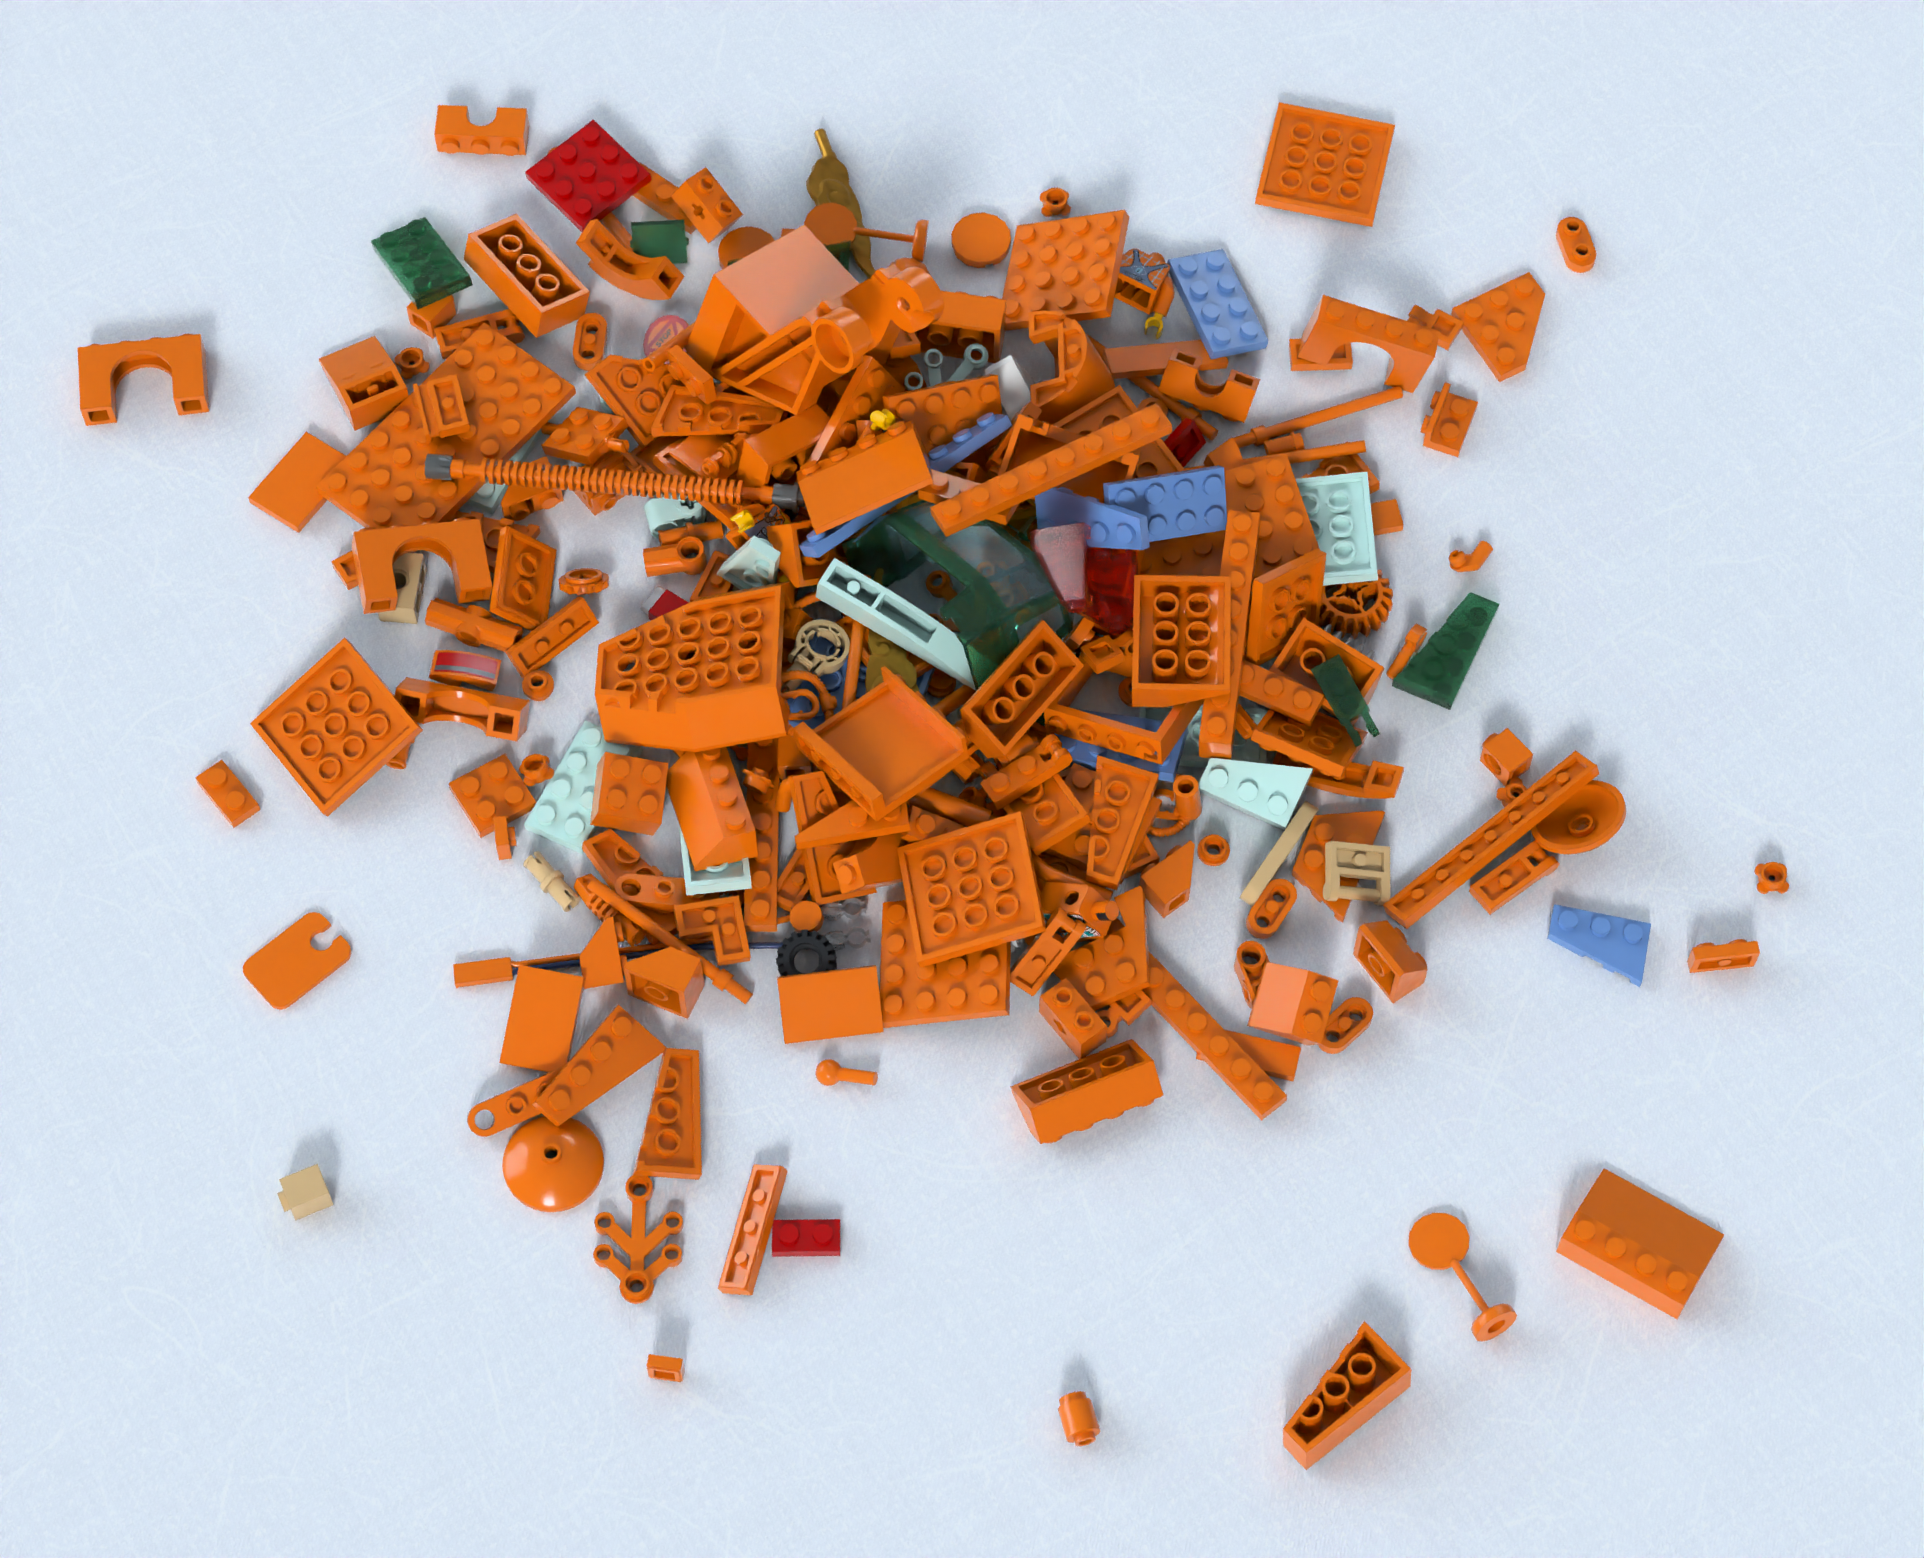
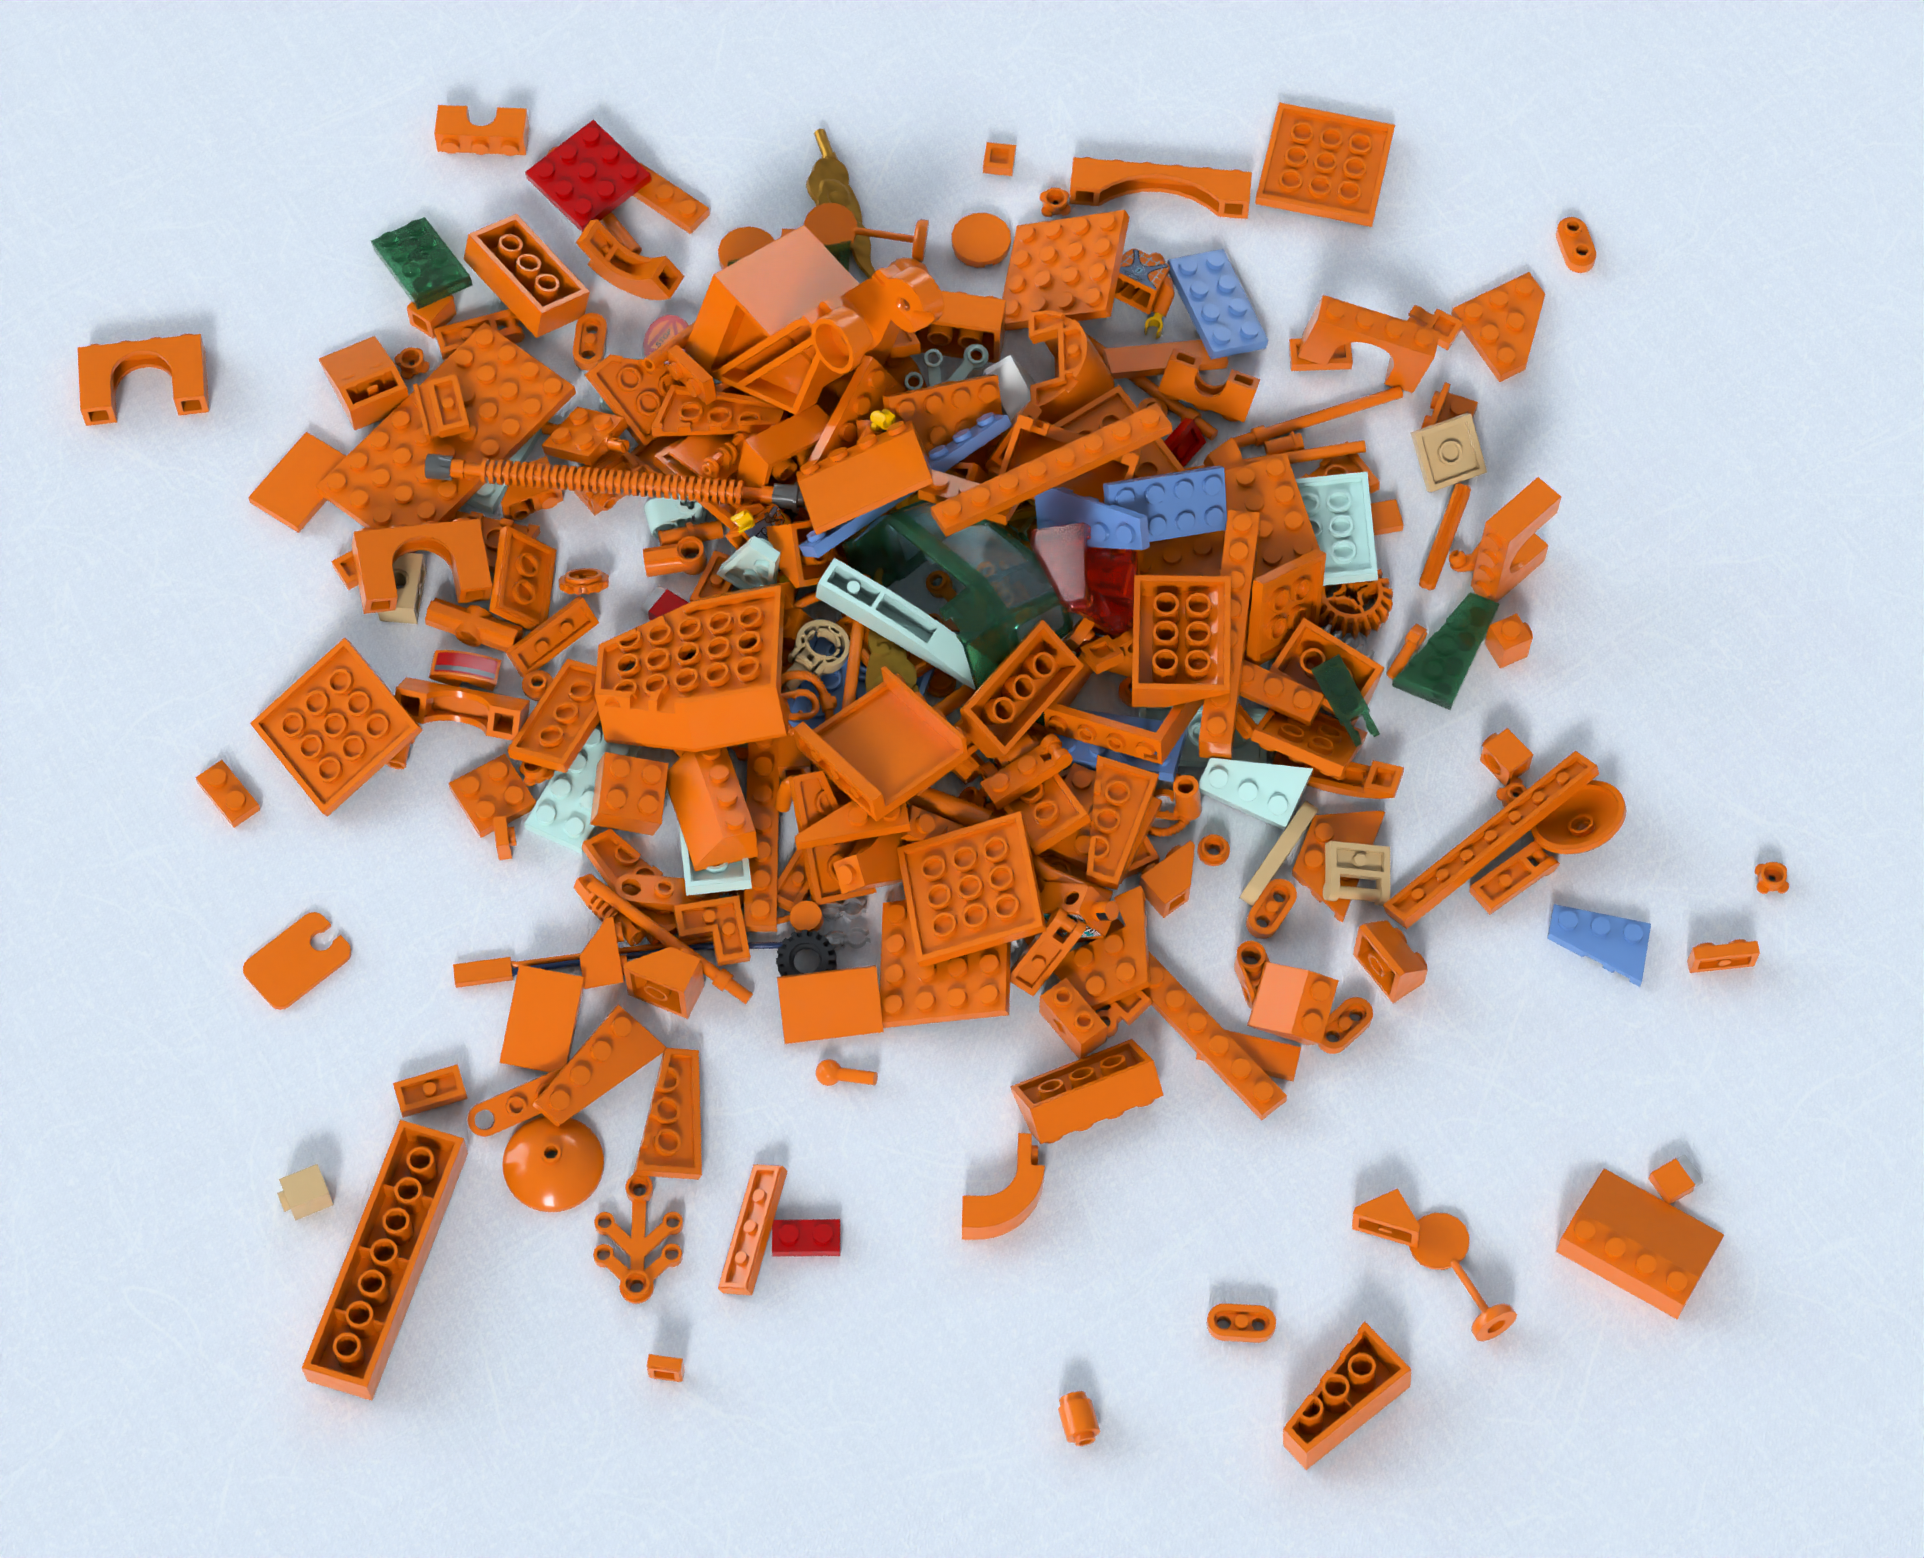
tan pin [523,851,581,912] -> none
clear green piece [630,219,689,264] -> none
orange brick [672,167,743,243] -> none
orange plate [742,767,775,795] -> none
none -> orange brick [302,1120,468,1401]
none -> orange plate [393,1064,468,1118]
none -> orange plate [507,659,600,773]
none -> orange arch [962,1133,1045,1240]
none -> orange plate [983,142,1016,176]
none -> orange arch [1069,157,1252,219]
none -> orange plate [1207,1303,1276,1343]
none -> orange slope [1352,1188,1421,1248]
none -> tan plate [1411,413,1487,492]
none -> orange axle [1419,483,1471,591]
none -> orange arch [1471,477,1562,606]
none -> orange brick [1485,613,1533,668]
none -> orange piece [1649,1154,1703,1204]

